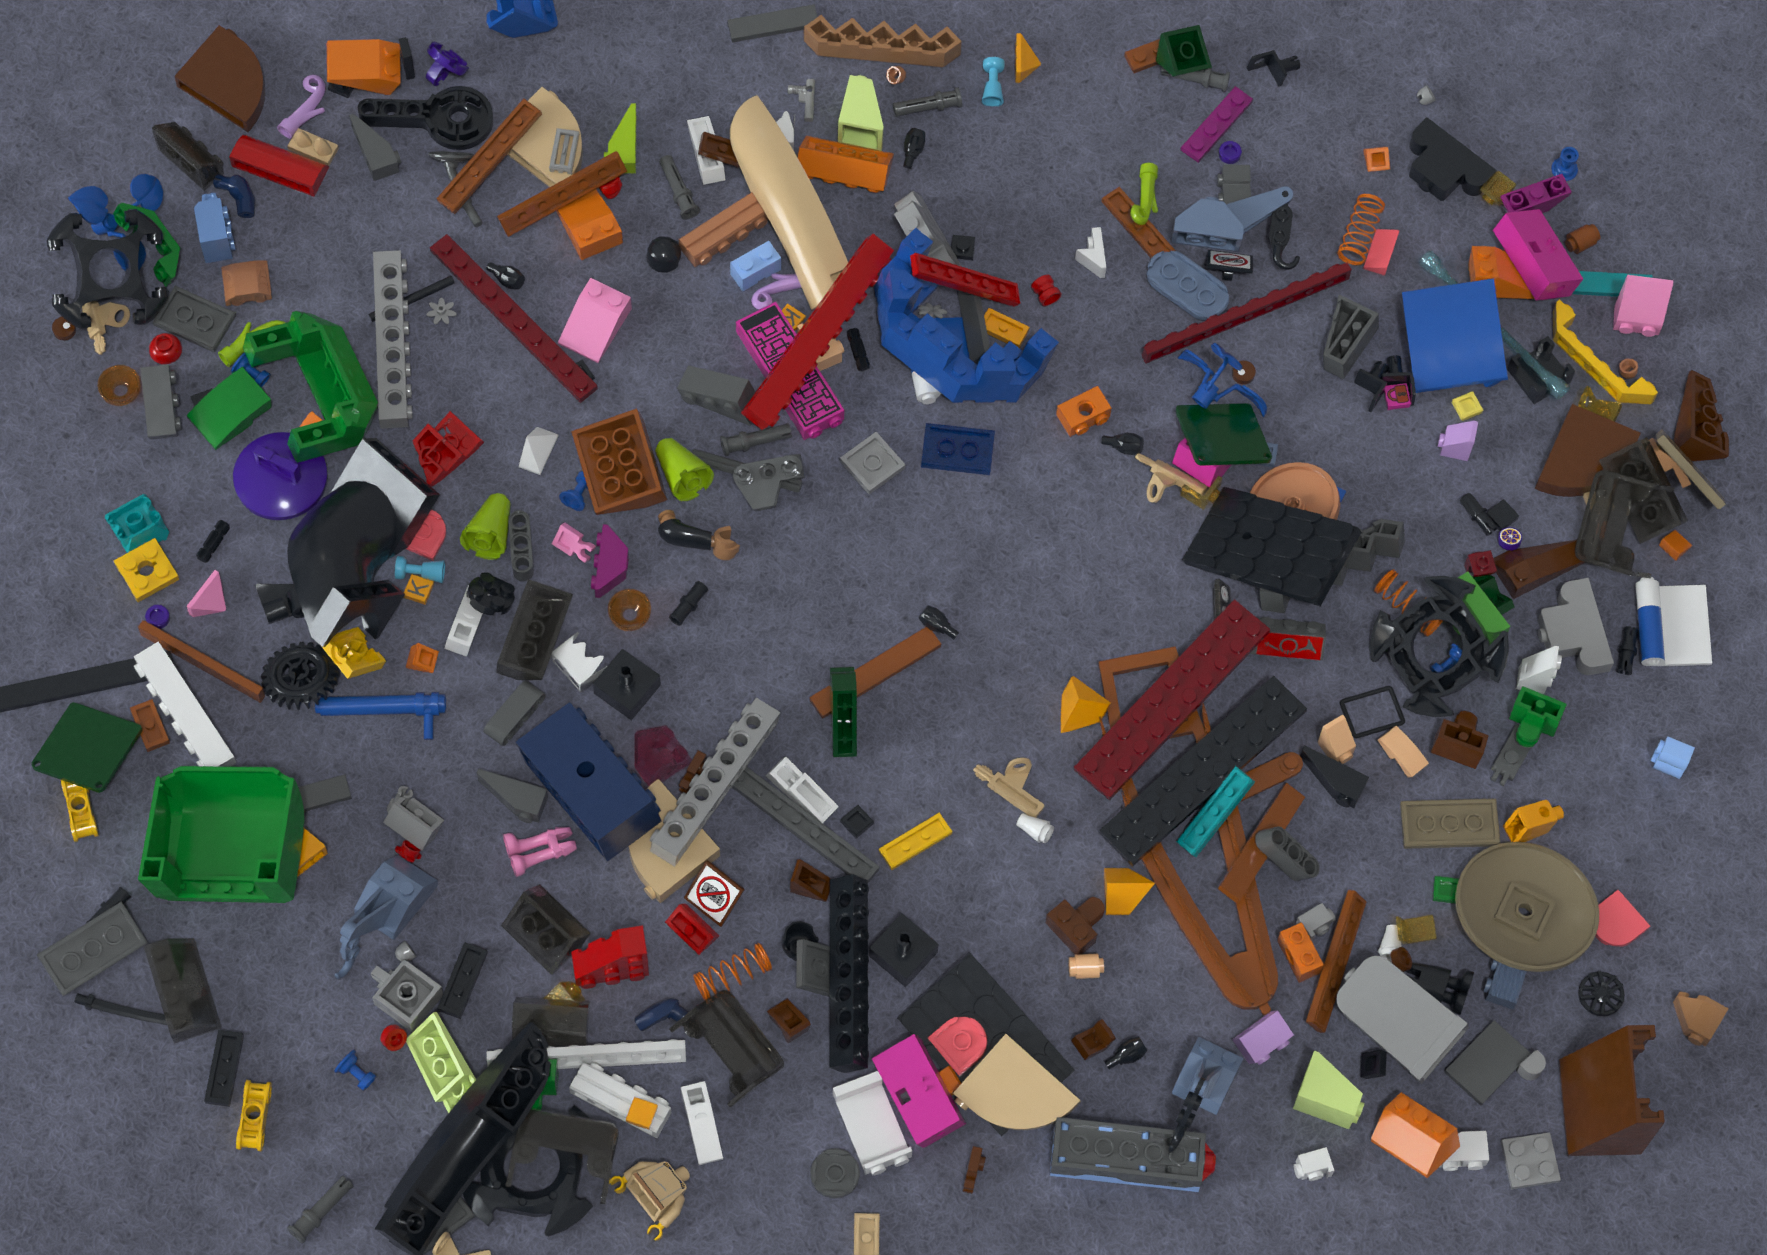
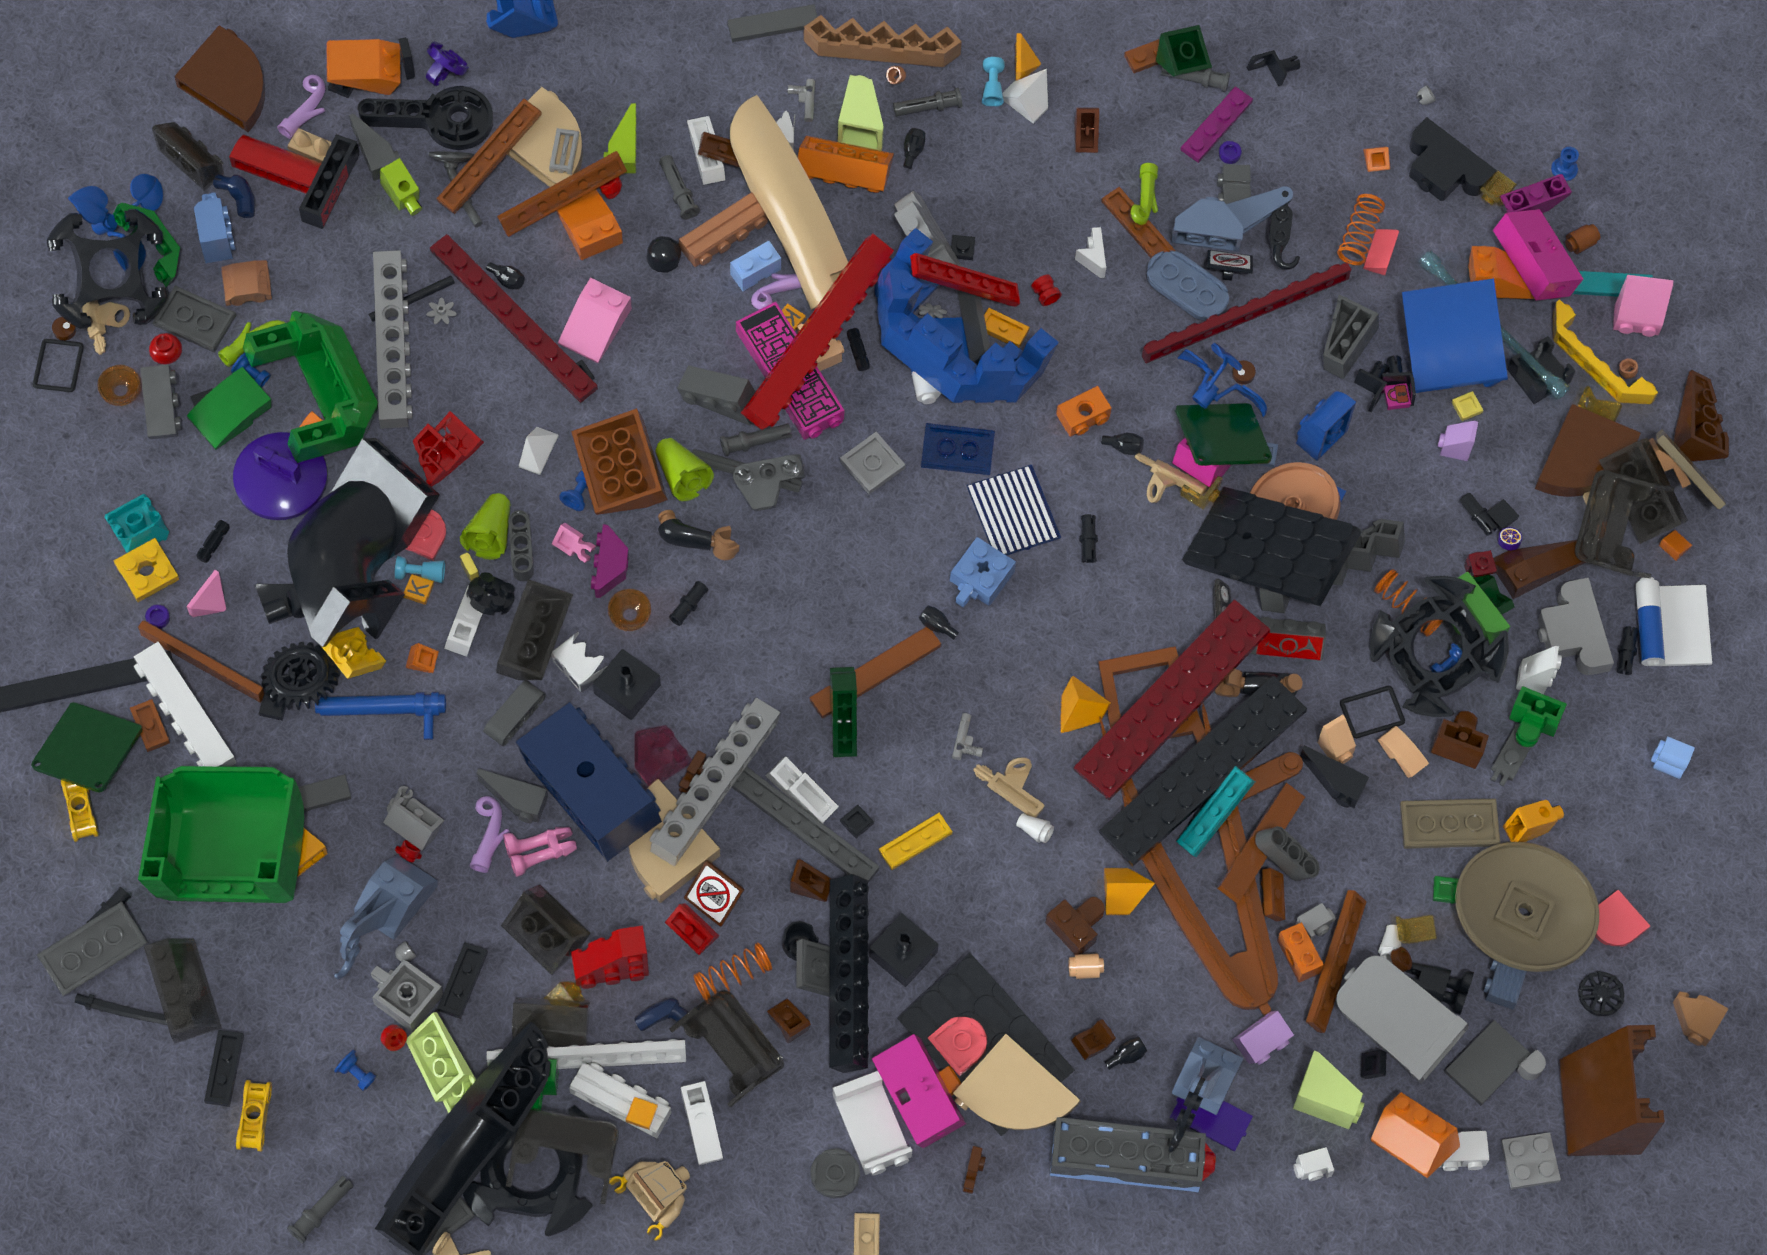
none -> black piece [33,338,84,392]
none -> black tile [259,693,287,721]
none -> black brick [299,134,359,229]
none -> lime torso [380,158,422,216]
none -> light yellow tile [460,553,479,582]
none -> lavender plant [470,796,510,873]
none -> medium blue hinge [950,537,1016,608]
none -> light grey hose [952,713,983,760]
none -> piece [966,465,1061,556]
none -> white slope [1002,69,1048,124]
none -> copper slope [1075,108,1099,153]
none -> black pin [1079,514,1098,563]
none -> dark purple piece [1170,1097,1253,1152]
none -> piece [1215,669,1303,697]
none -> dark orange plate [1261,868,1285,921]
none -> blue brick [1296,391,1356,461]

